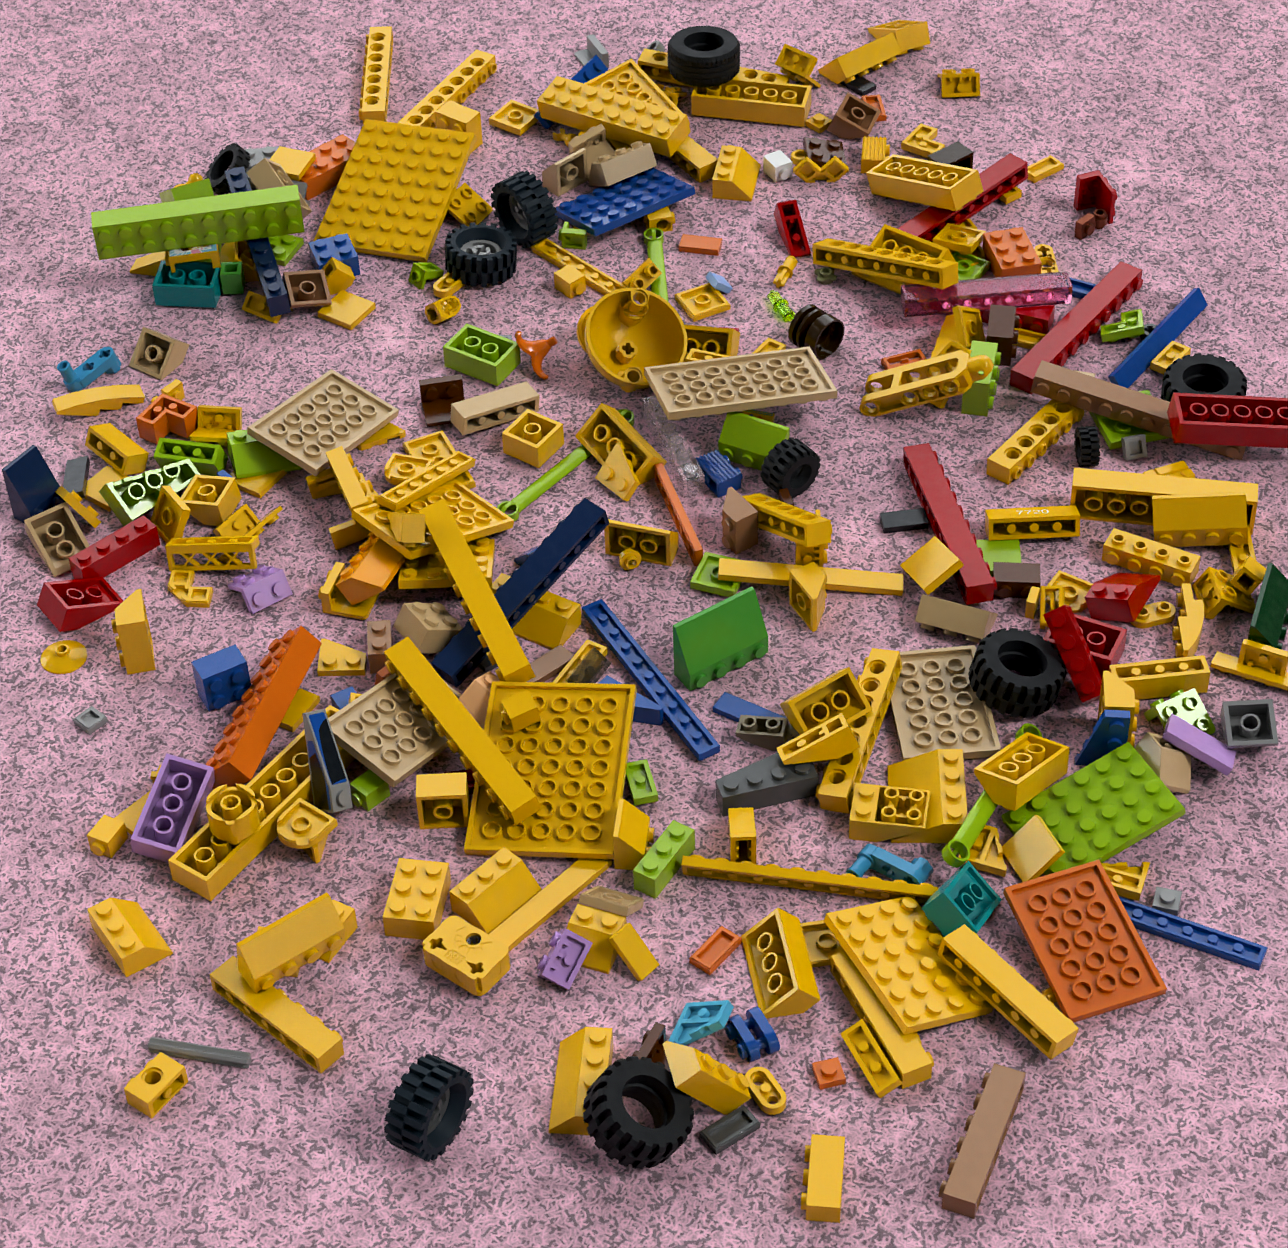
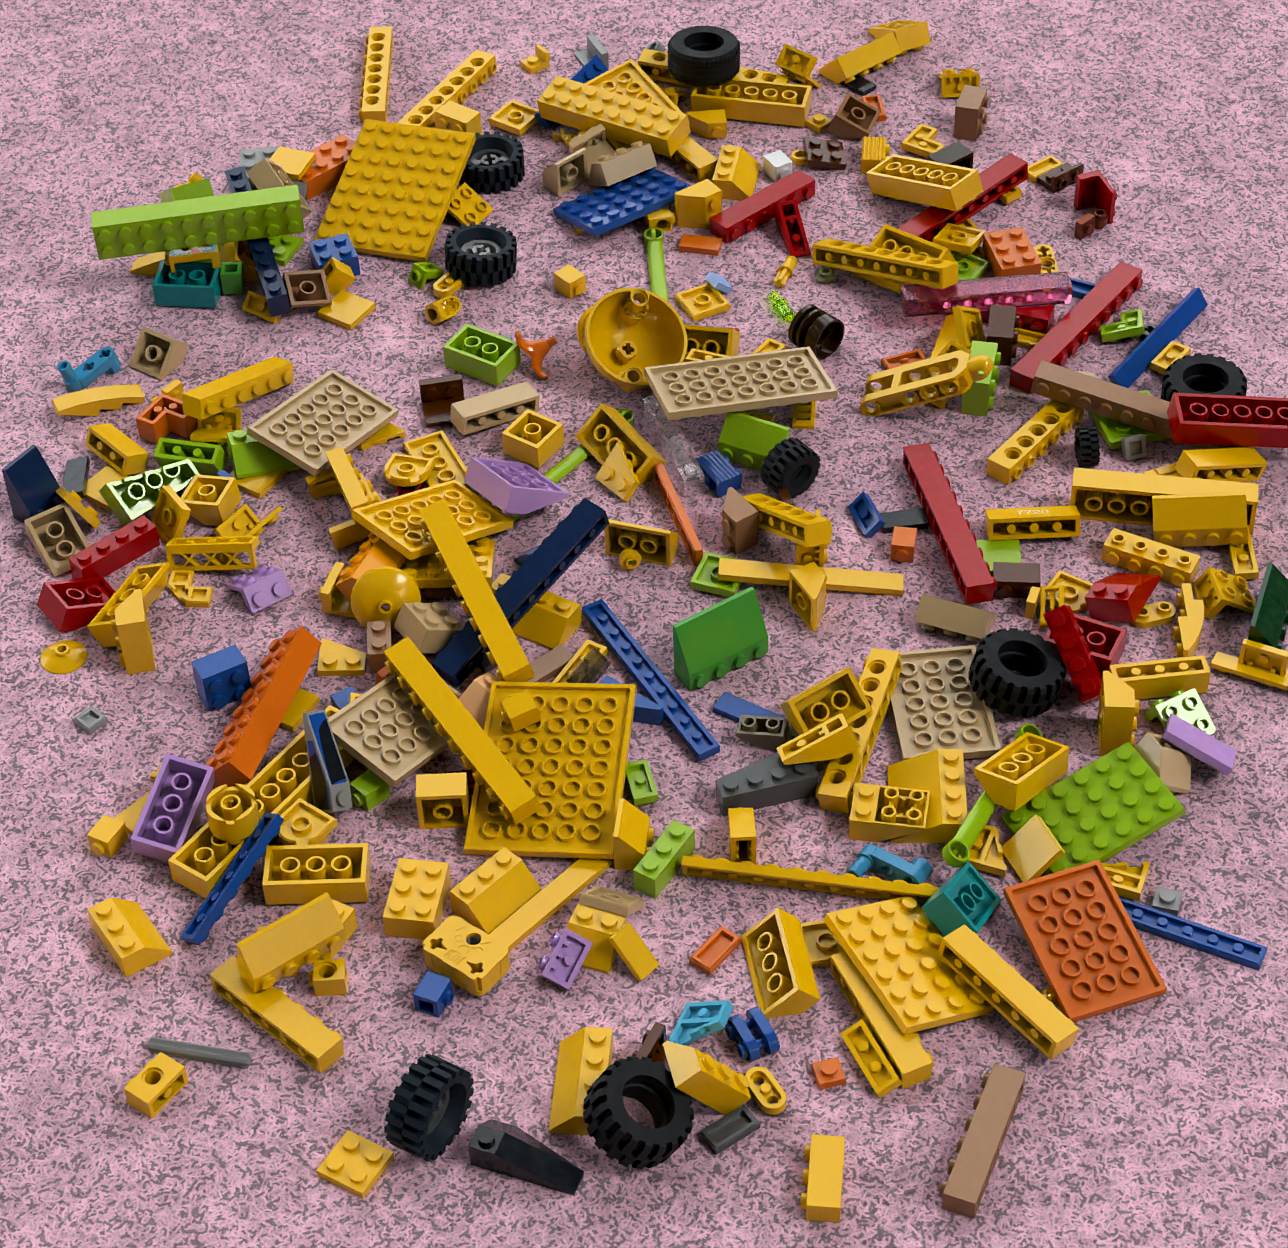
black tyre [205,143,251,195] -> none
yellow tile [377,451,476,512] -> none
yellow slope [387,512,425,547] -> none
black wheel [491,171,558,248] -> none
yellow tile [531,238,626,295] -> none
lime bracket [558,221,587,250] -> none
yellow hips [622,258,662,290] -> none
yellow tile [793,156,849,183] -> none
yellow tile [900,536,964,595] -> none
blue wing [1074,709,1130,766] -> none
light grey slope [1220,699,1278,748] -> none
yellow brick [1230,555,1266,597] -> none
none -> yellow slope [87,562,170,648]
none -> blue plate [180,813,284,945]
none -> yellow brick [182,356,294,420]
none -> yellow brick [262,843,371,905]
none -> yellow brick [308,958,348,996]
none -> yellow plate [316,1130,394,1198]
none -> yellow dish [351,567,421,633]
none -> blue brick [413,971,454,1018]
none -> black wheel [459,131,525,195]
none -> lavender slope [464,456,570,516]
none -> black wedge [468,1119,584,1196]
none -> yellow bracket [520,44,550,74]
none -> yellow slope [675,179,722,229]
none -> yellow slope [686,109,727,139]
none -> red brick [710,170,815,244]
none -> yellow slope [792,401,816,430]
none -> blue plate [848,492,886,538]
none -> orange brick [890,526,917,563]
none -> medium nougat brick [954,85,990,141]
none -> reddish brown bracket [1037,162,1084,193]
none -> yellow brick [1175,447,1268,482]

